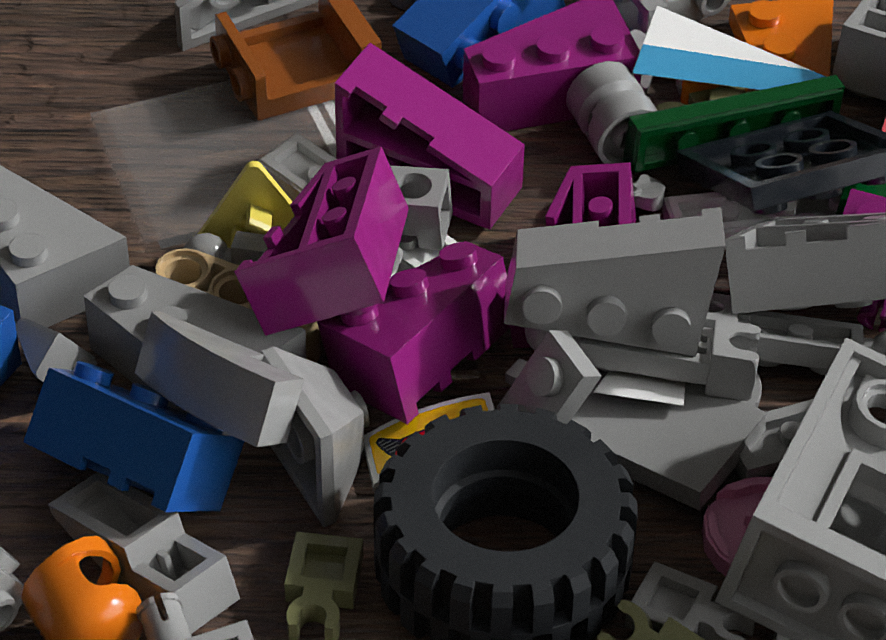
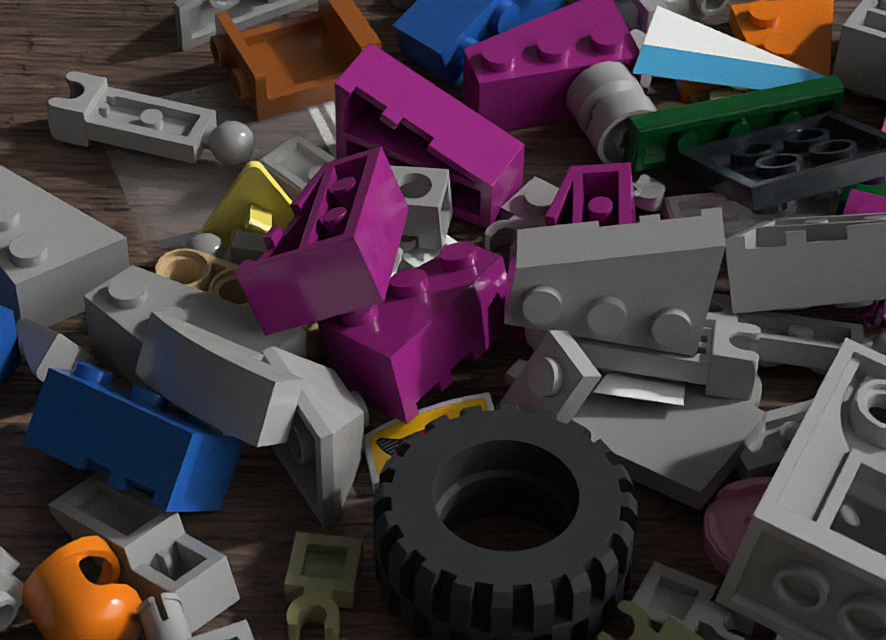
none -> light grey plate [47,71,256,166]
none -> light grey plate [484,176,559,265]

